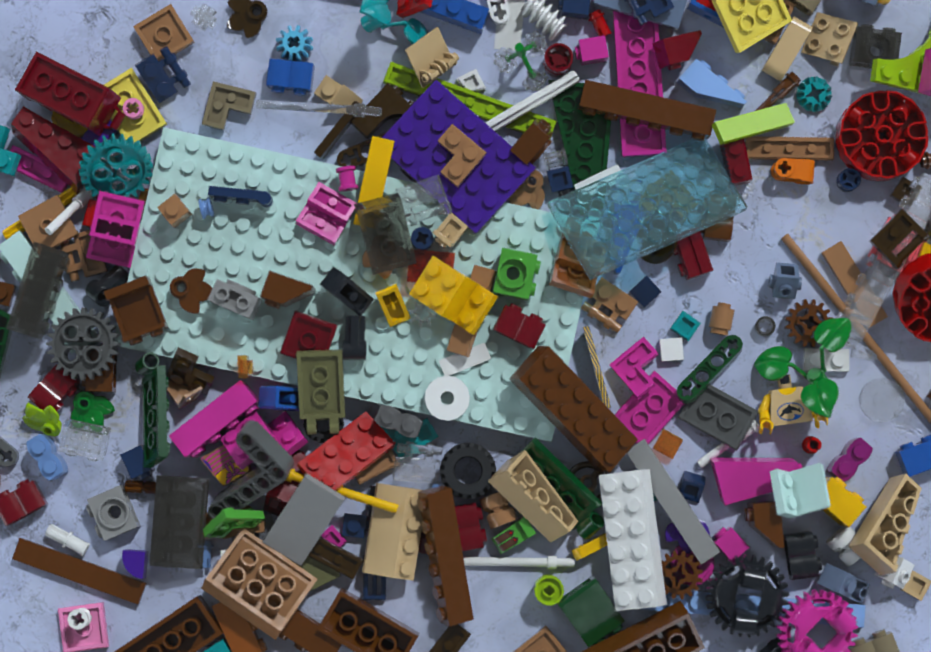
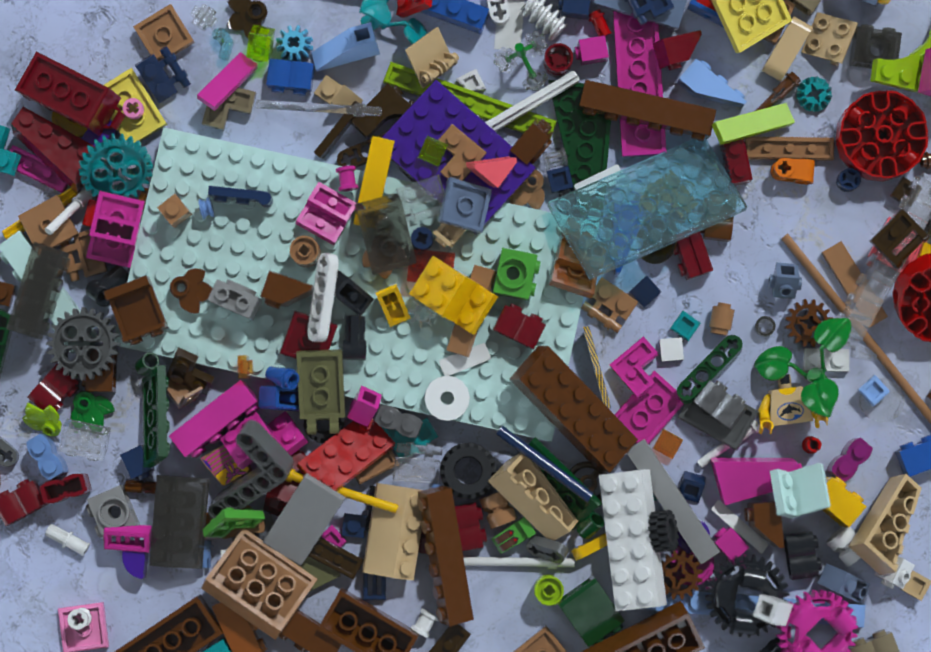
reddish brown tile [12,538,147,605] -> none
none -> dark red brick [39,473,92,503]
none -> dark pink slope [104,525,152,553]
none -> dark pink tile [197,52,258,111]
none -> clear light blue arm [212,28,233,61]
none -> clear neon green brick [246,25,275,62]
none -> blue cone [265,366,299,390]
none -> medium nougat wheel [290,236,321,268]
none -> white beam [308,253,339,342]
none -> light blue slope [311,22,380,72]
none -> dark pink brick [347,385,382,427]
none -> white bush [411,608,438,638]
none -> clear neon green tile [418,136,448,167]
none -> sand blue tile [438,177,492,234]
none -> coral slope [466,156,517,188]
none -> dark blue piece [496,425,594,502]
none -> dark grey beam [526,535,569,563]
none -> black tyre [648,510,679,552]
none -> flat silver brick [693,380,747,430]
none -> white sticker [711,500,768,554]
none -> white brick [753,594,793,626]
none -> light blue tile [858,375,890,407]

